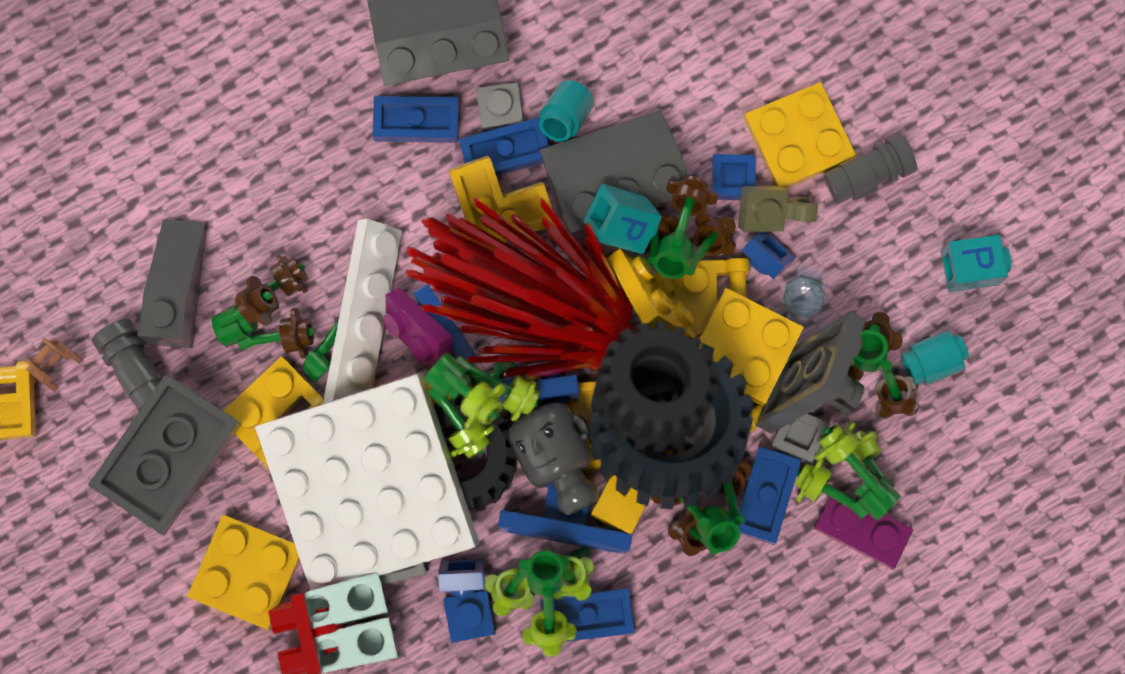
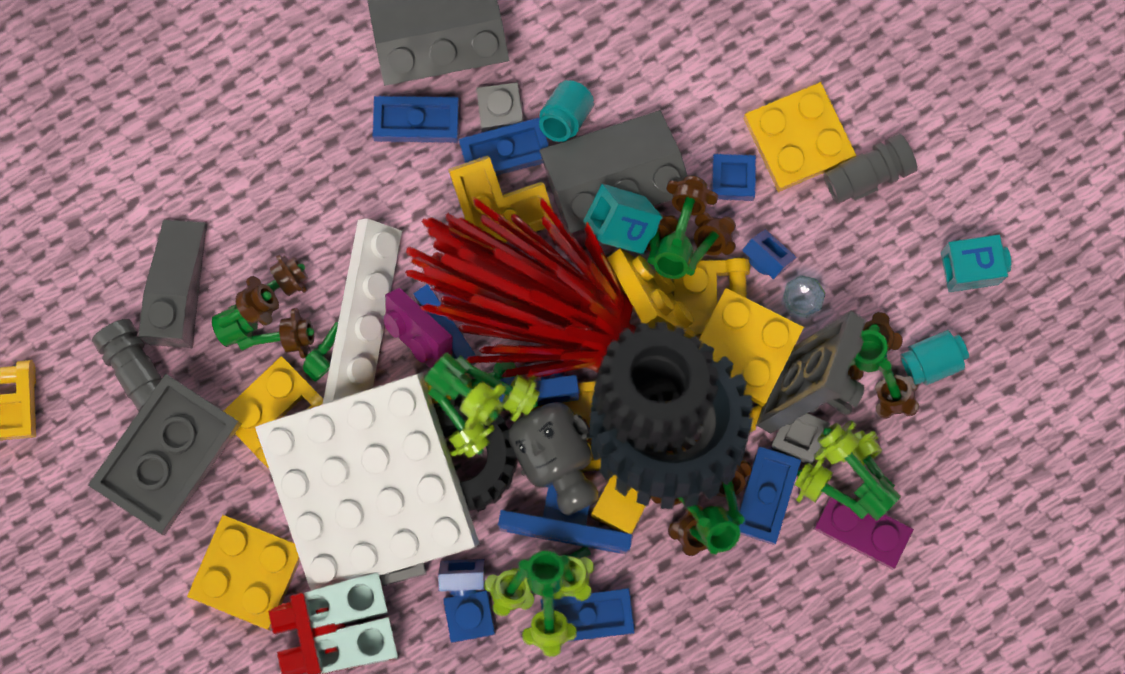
nougat piece [23,337,83,392] -> none
olive plate [738,185,818,232] -> none

